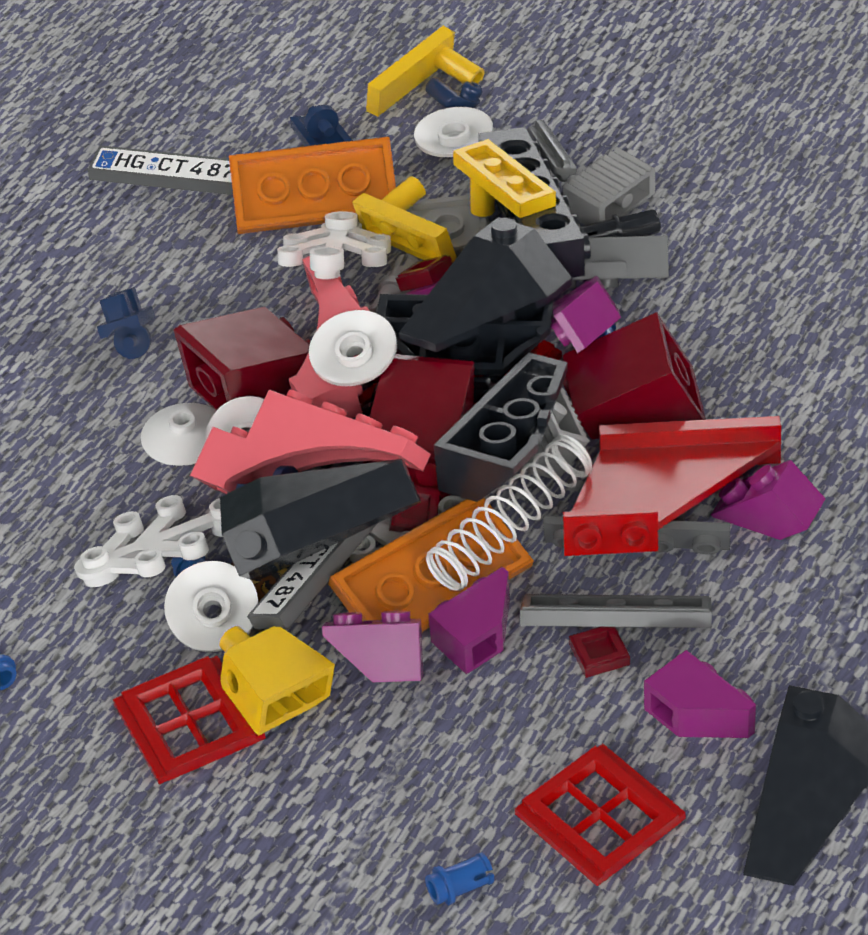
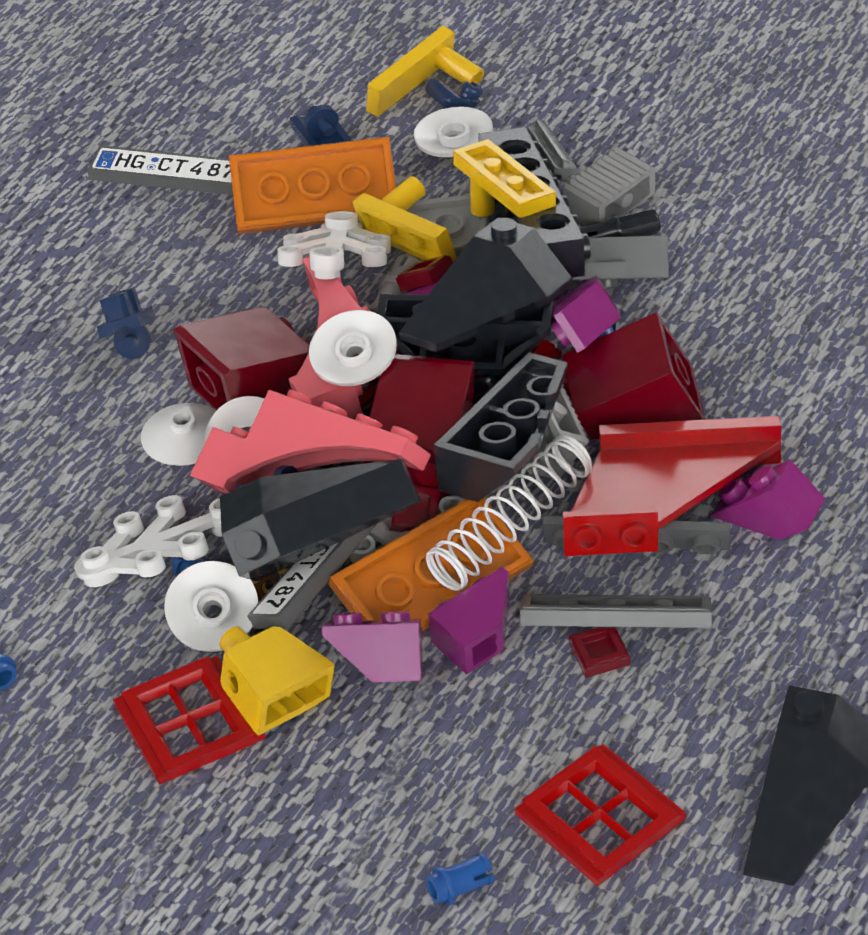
magenta slope [644,650,756,738] -> none

